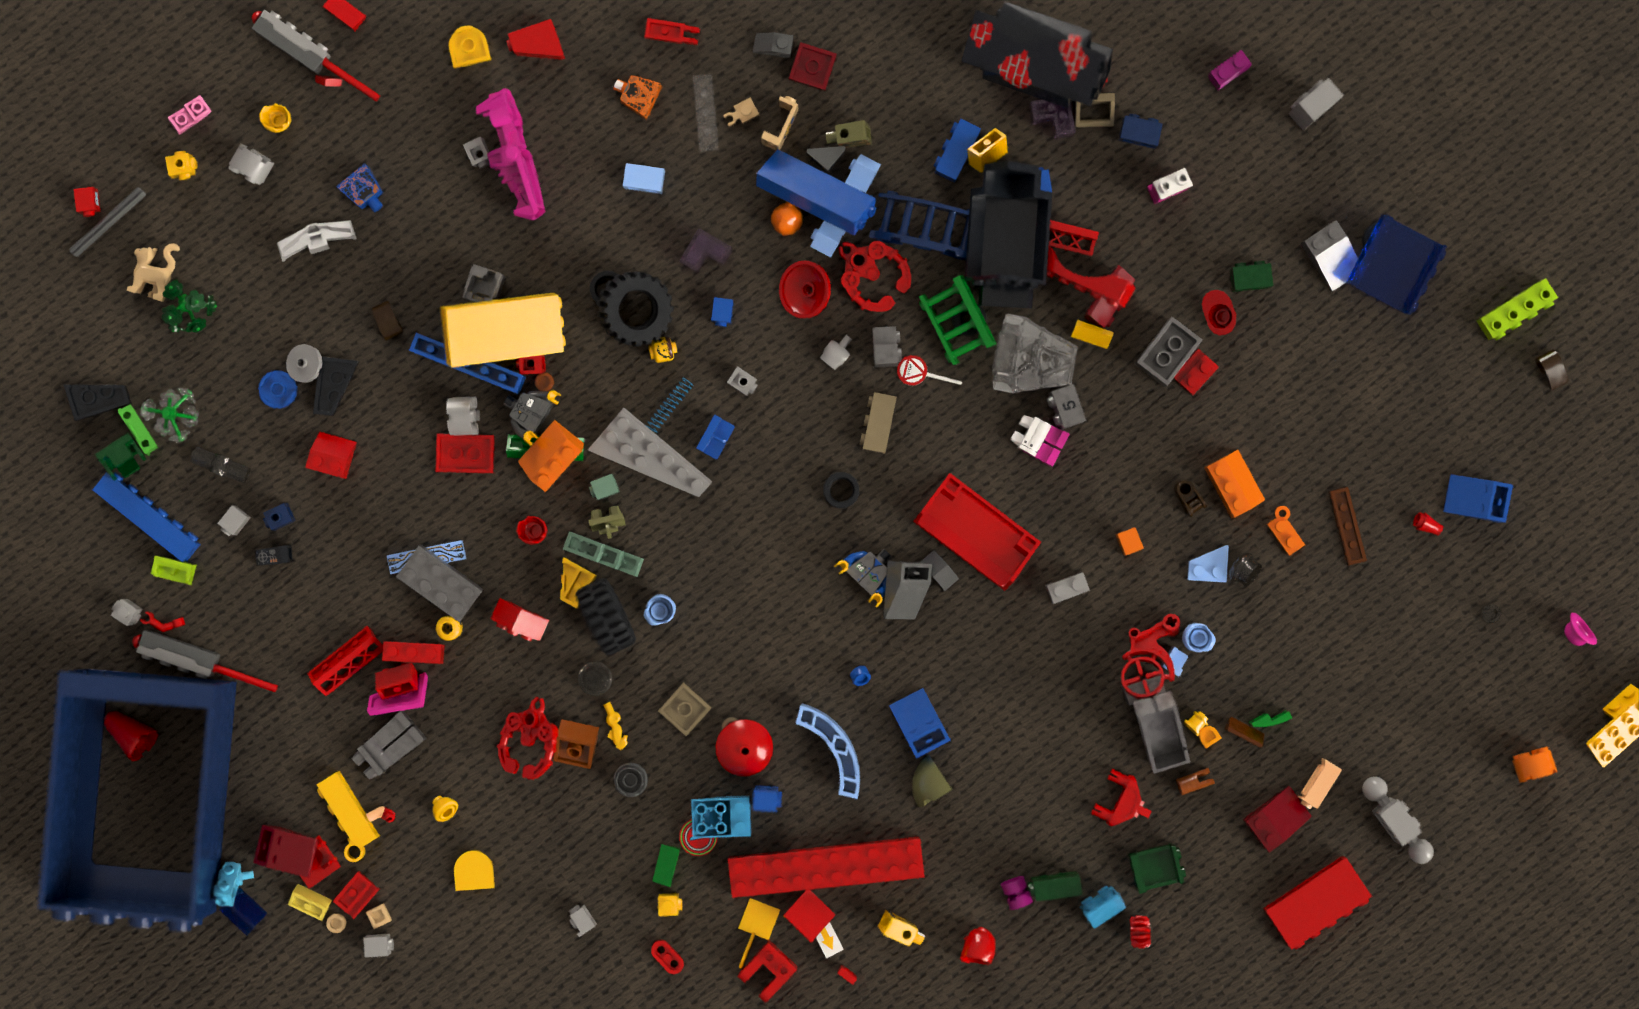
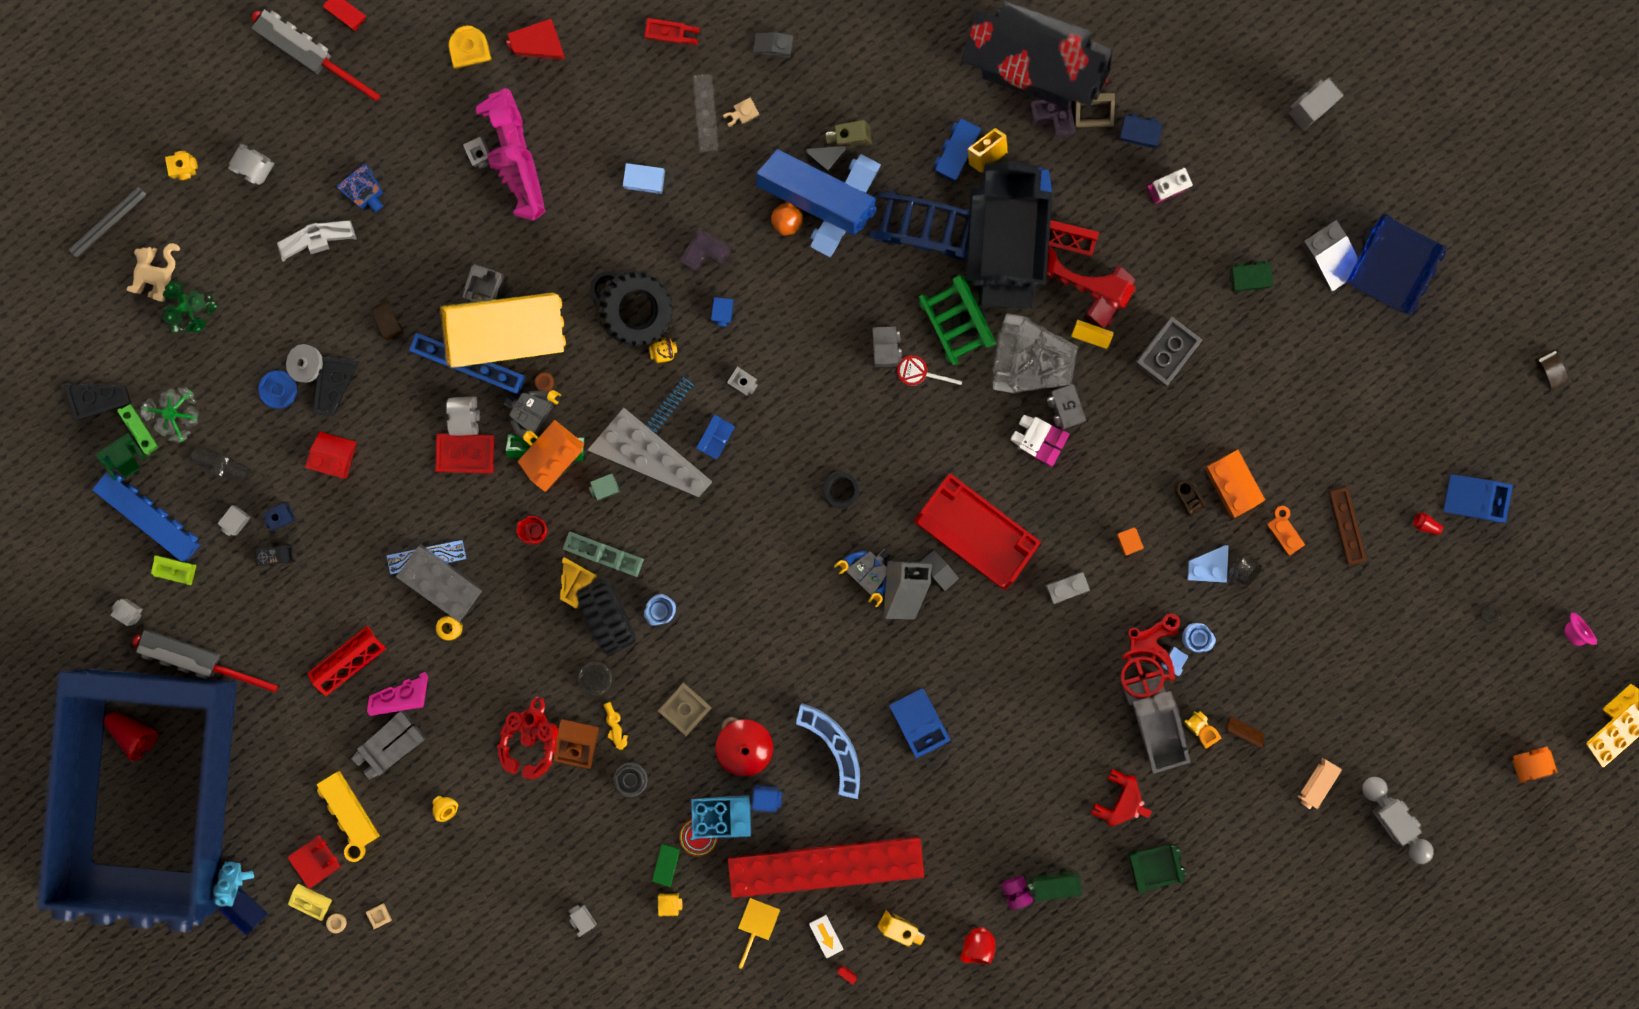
red brick [74,187,101,217] -> none
red arm [140,612,186,632] -> none
bright pink slope [168,96,211,135] -> none
dark red slope [253,825,318,878] -> none
yellow hair [259,103,291,133] -> none
red tile [315,75,342,87] -> none
red plate [333,871,380,919] -> none
light grey brick [364,934,394,957] -> none
arm [366,806,395,823] -> none
red brick [375,662,418,700] -> none
red brick [382,641,445,664] -> none
yellow tile [454,850,495,891] -> none
brick [490,598,549,641] -> none
red brick [516,354,546,374] -> none
olive hips [589,506,626,539] -> none
torso [613,75,662,120] -> none
red plate [651,940,684,974] -> none
red brick [737,940,797,1003] -> none
tan panel [761,96,798,151] -> none
red dish [779,261,831,318] -> none
red piece [783,890,836,943] -> none
dark red plate [789,42,837,91] -> none
light grey piece [820,335,852,370] -> none
red piece [838,241,911,312] -> none
blue tile [850,666,871,686] -> none
dark tan brick [860,392,897,454] -> none
olive brick [912,754,952,808] -> none
dark azure slope [1080,886,1126,929] -> none
red gear [1129,915,1151,948] -> none
red plate [1174,348,1219,396] -> none
dark orange hinge [1176,768,1215,795] -> none
red piece [1202,290,1236,335] -> none
magenta brick [1208,50,1252,90] -> none
dark red slope [1243,785,1312,853] -> none
green slope [1249,710,1292,727] -> none
red brick [1263,856,1372,950] -> none
lime brick [1477,278,1558,340] -> none

